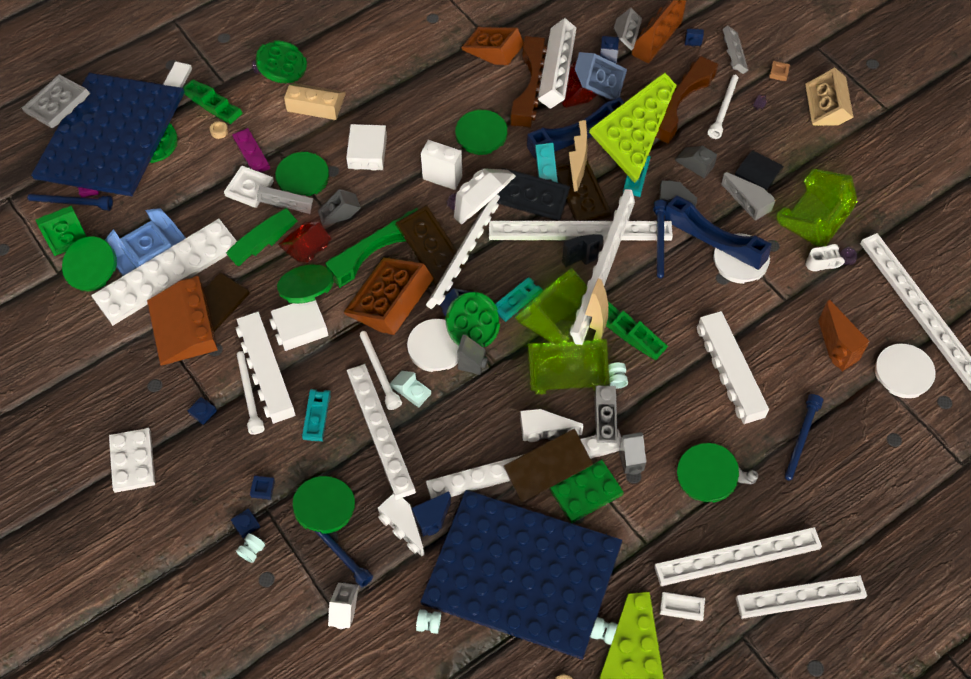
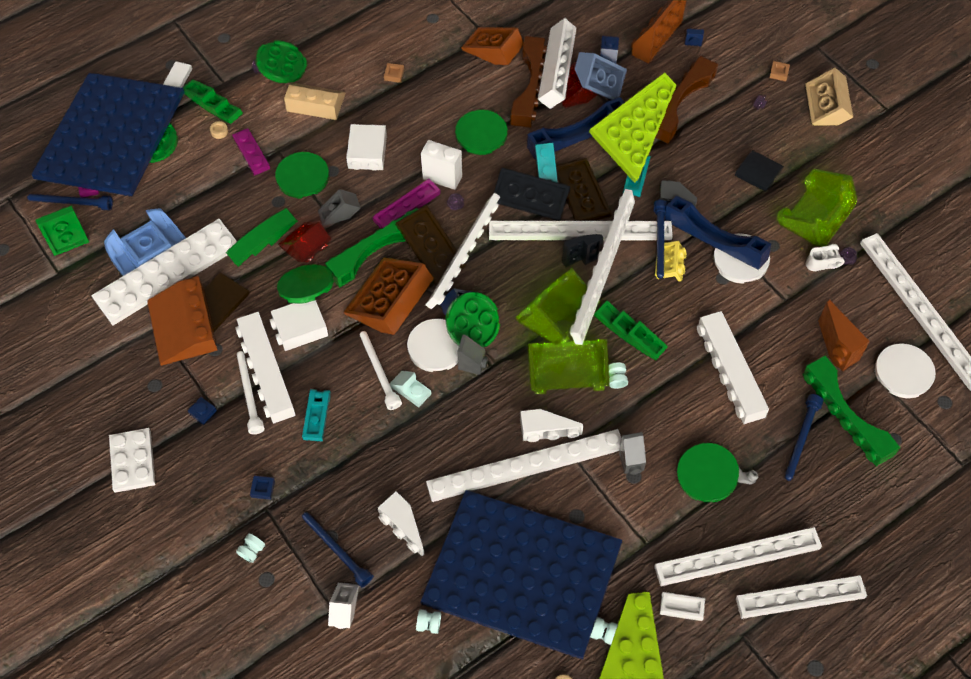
light grey plate [22,74,90,128] -> none
green tile [62,236,117,292] -> none
white plate [224,166,274,208] -> none
dark blue plate [231,509,260,538] -> none
light grey plate [257,186,313,214] -> none
green tile [293,476,355,534] -> none
white plate [347,364,416,500] -> none
dark blue slope [411,491,451,537] -> none
white wedge [454,169,516,225] -> none
teal plate [495,277,543,322] -> none
dark brown tile [503,429,593,502] -> none
green plate [550,460,624,524] -> none
tan slope [569,120,588,191] -> none
tan slope [585,278,608,342] -> none
light grey slope [594,386,617,443] -> none
light grey slope [614,8,642,50] -> none
dark grey slope [675,146,717,178] -> none
white piece [708,75,738,139] -> none
light grey slope [721,172,775,221] -> none
light grey plate [723,26,748,74] -> none
none -> magenta plate [373,179,441,229]
none -> medium nougat plate [384,63,404,83]
none -> light yellow bracket [655,241,686,281]
none -> green arch [803,355,901,467]

